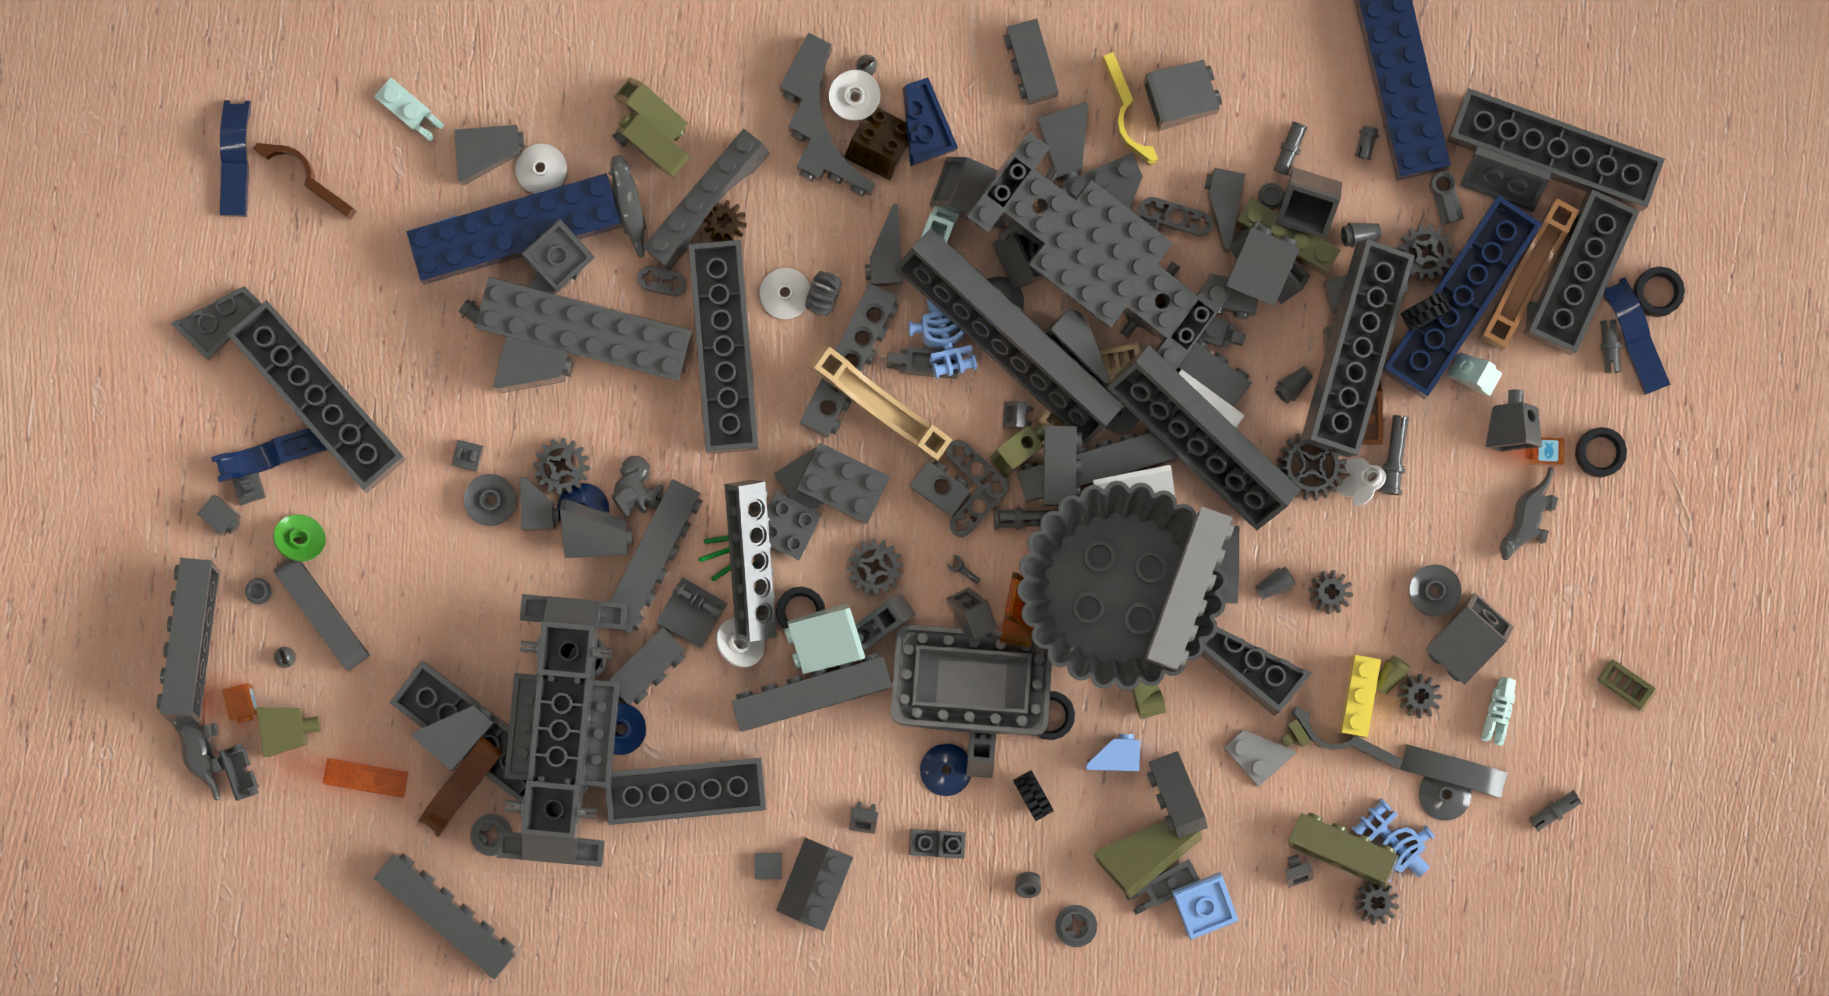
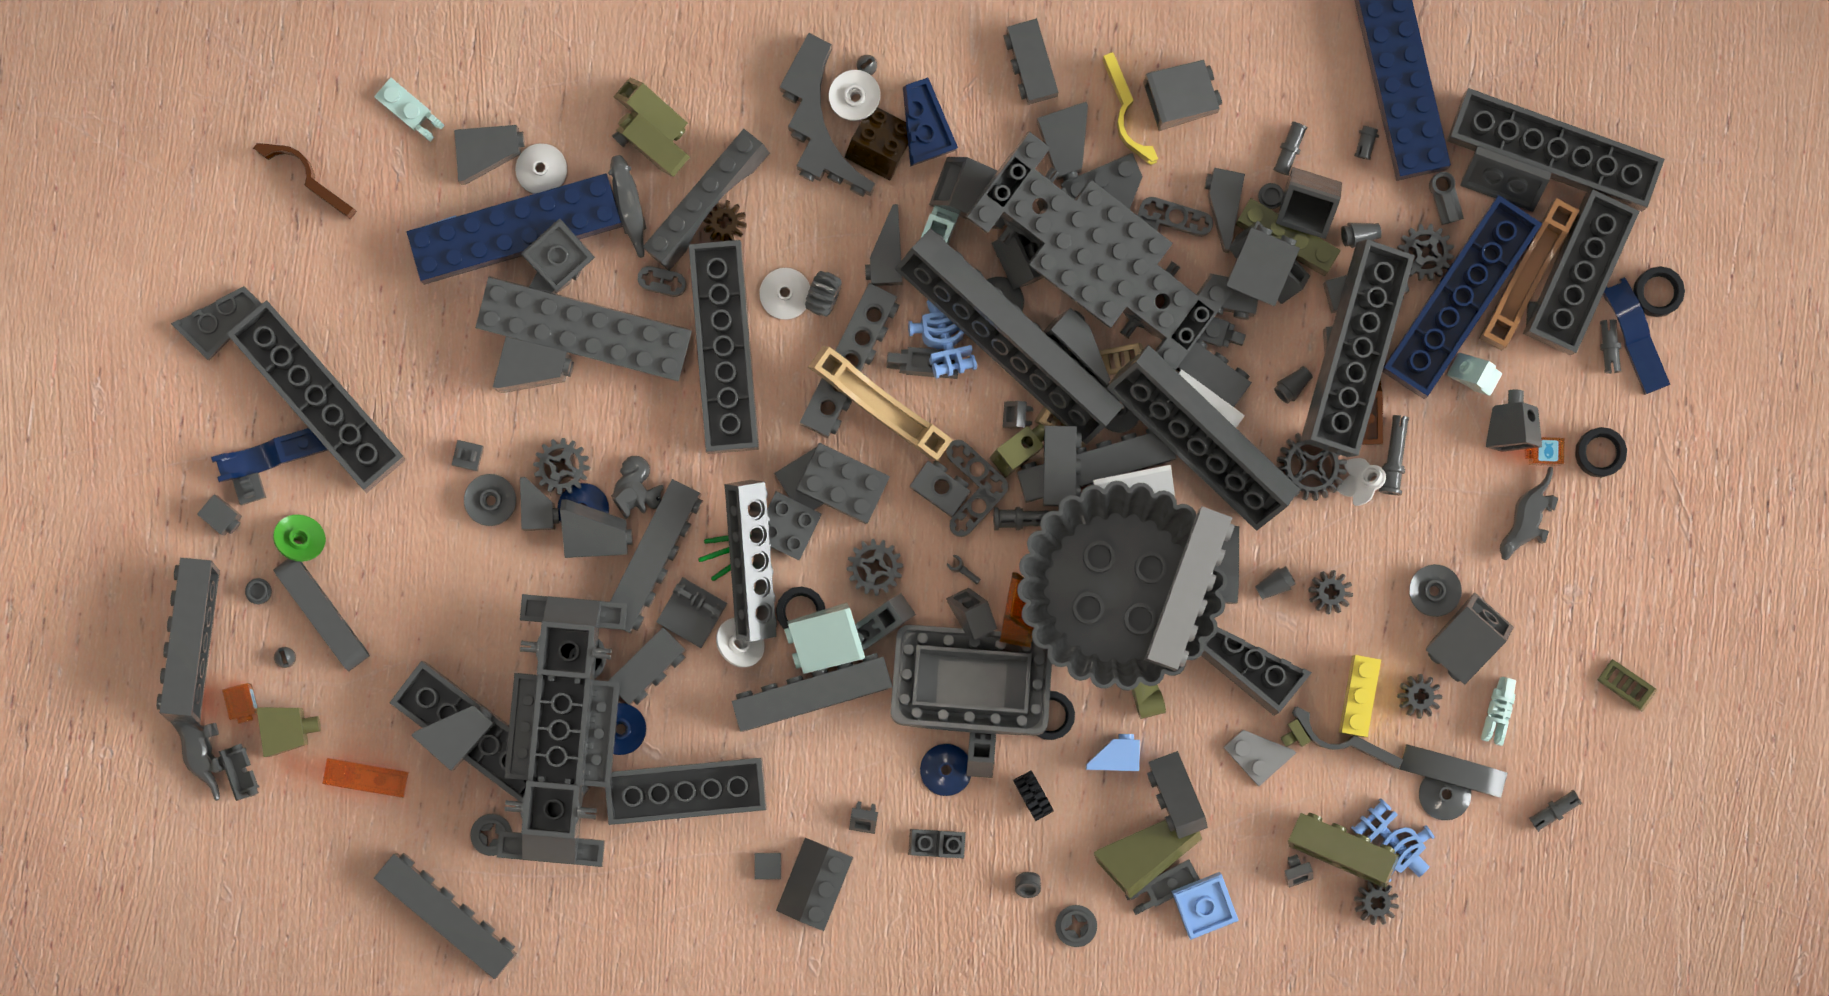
dark blue piece [220,100,251,217] -> none
reddish brown piece [418,737,503,837] -> none
dark grey pin [459,299,484,331] -> none
olive cone [1376,655,1410,695] -> none
black tyre [1400,291,1452,332] -> none

